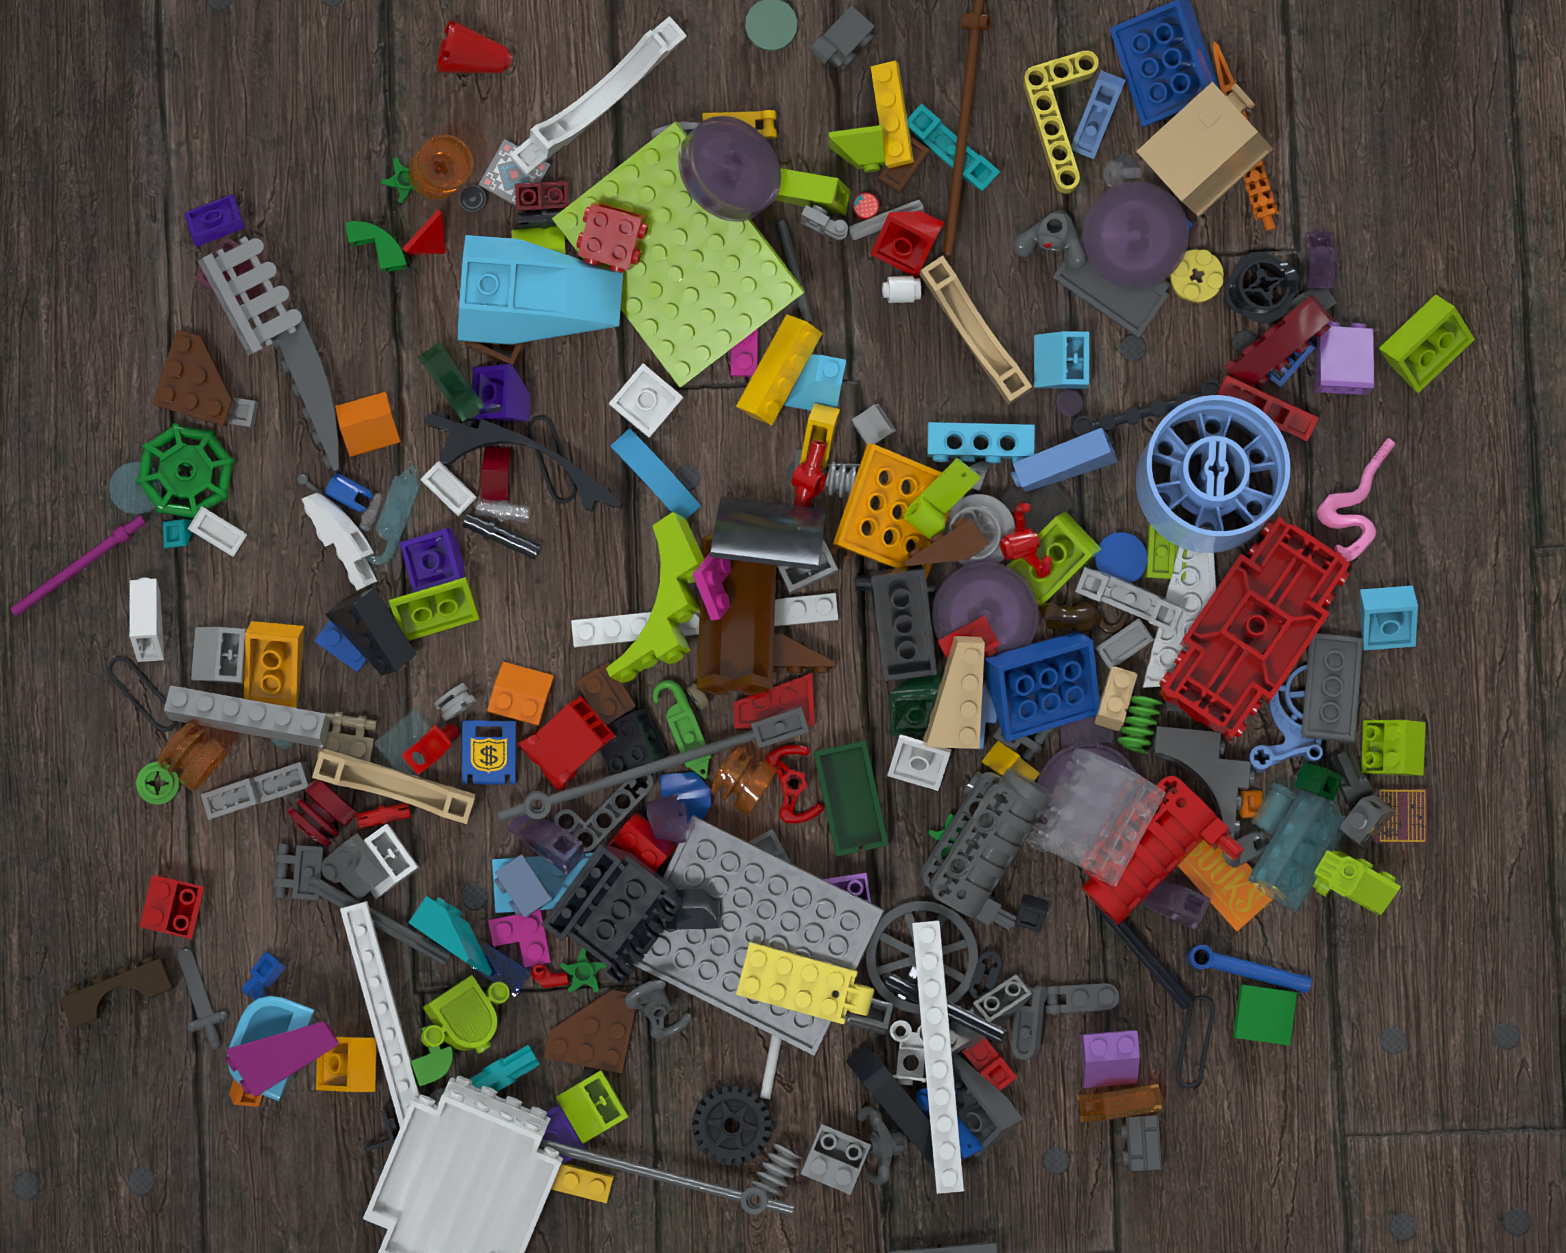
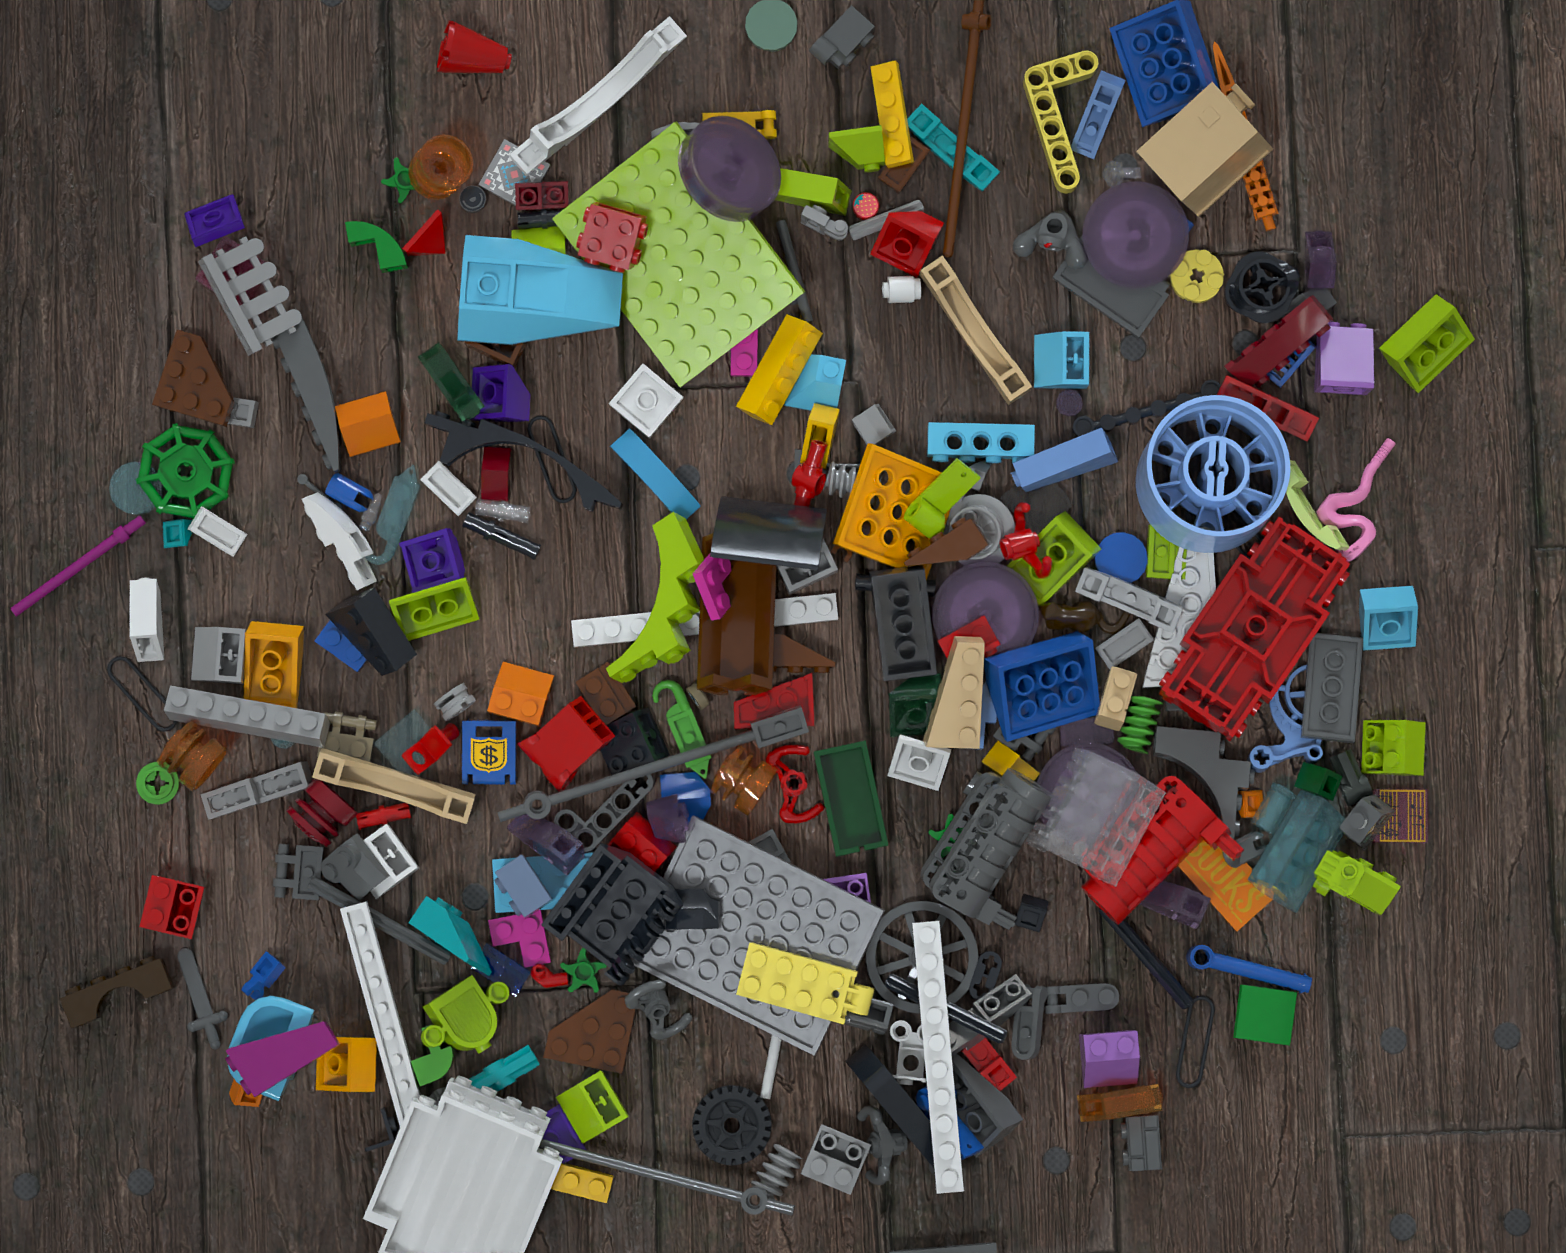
none -> yellowish green slope [1286,460,1350,551]

